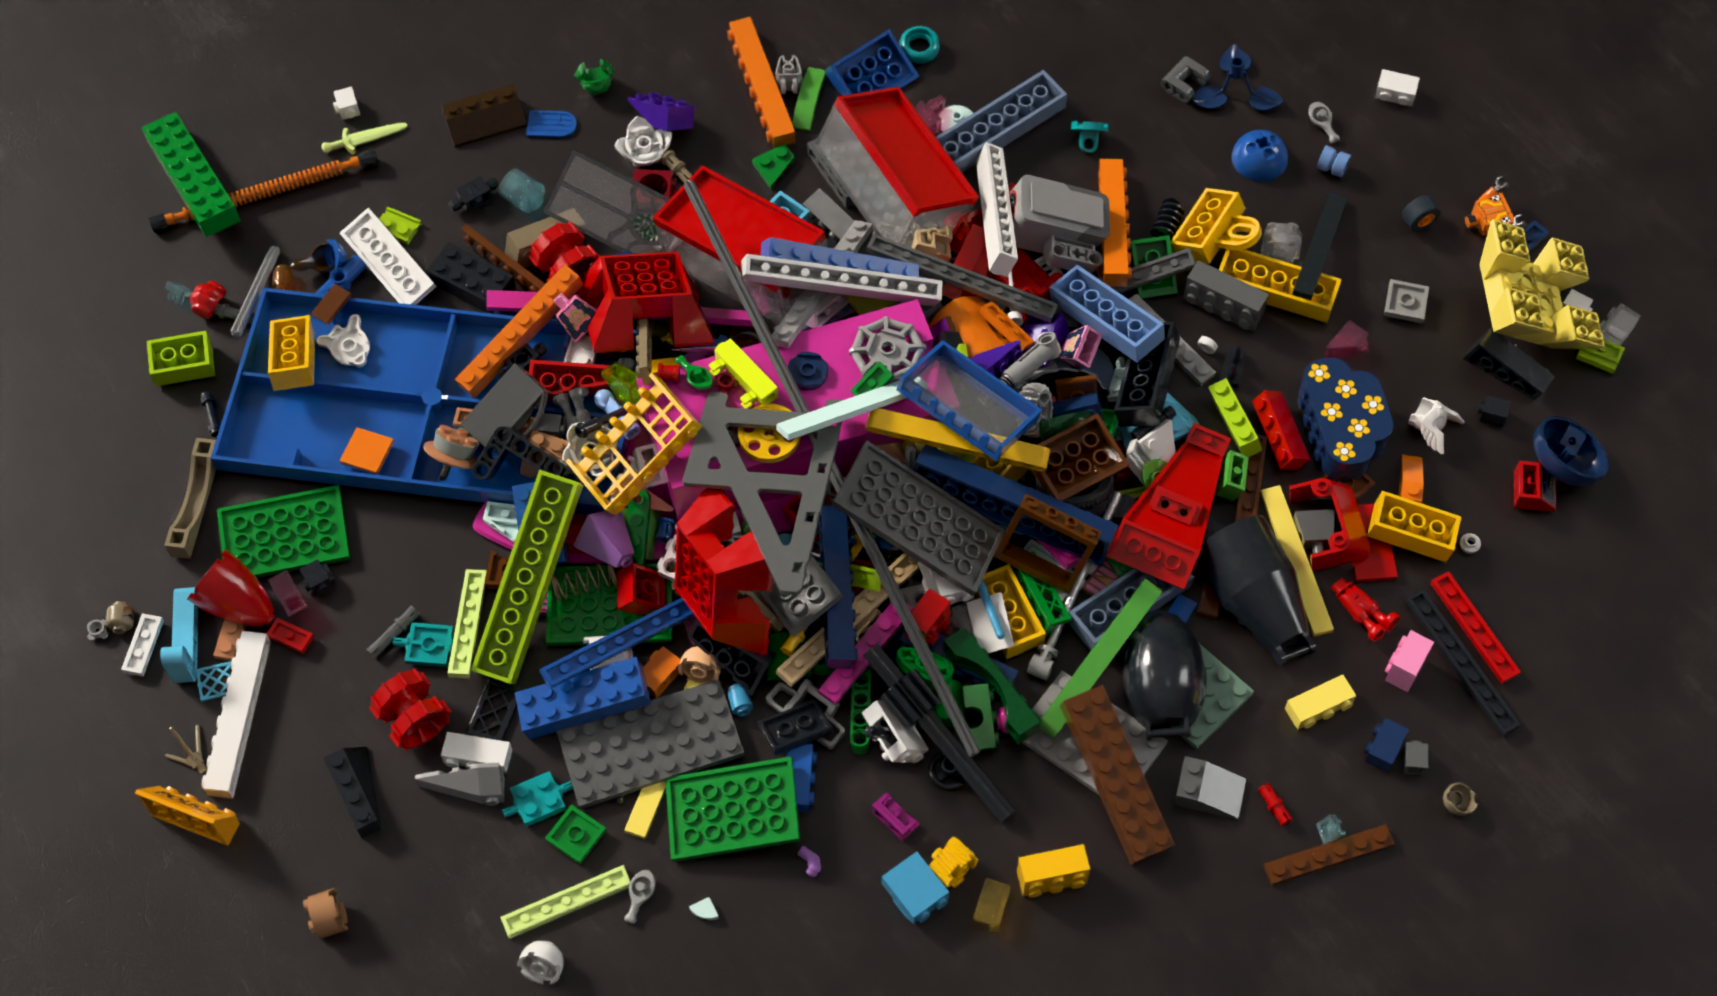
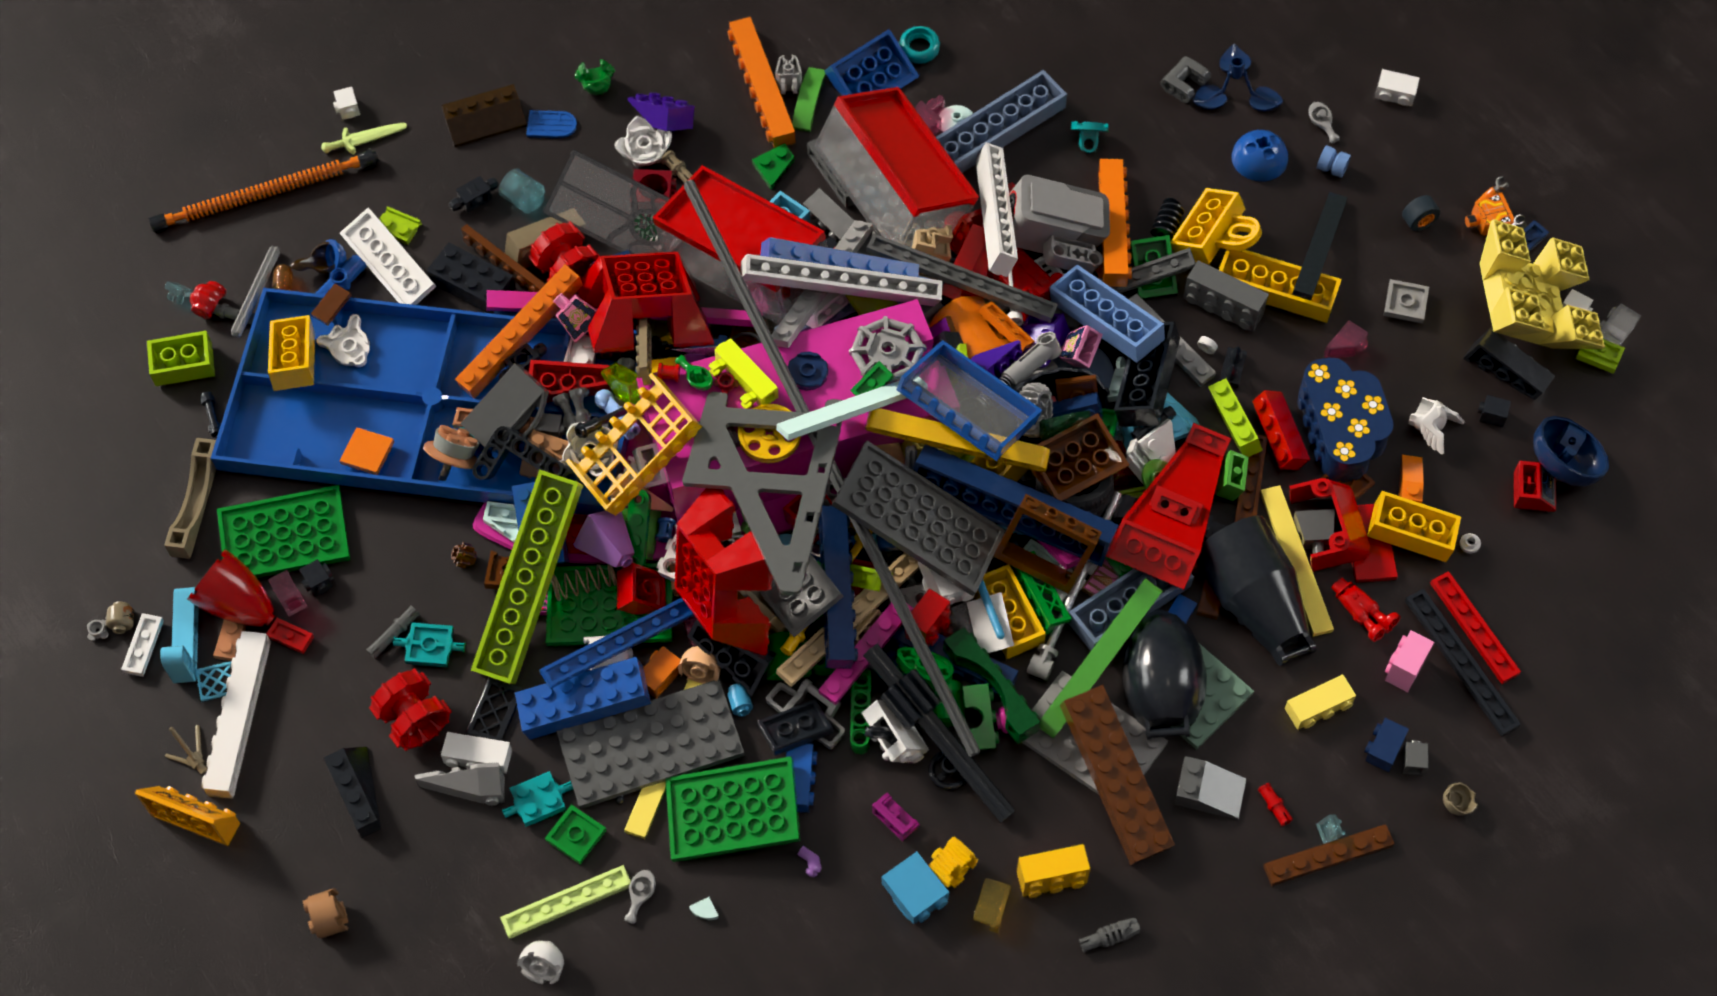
green brick [141,112,241,238] -> none
yellowish green plate [448,569,487,679] -> none
clear brick [1260,222,1303,264] -> none
none -> reddish brown gear [451,542,477,569]
none -> dark grey hinge [1079,918,1140,953]

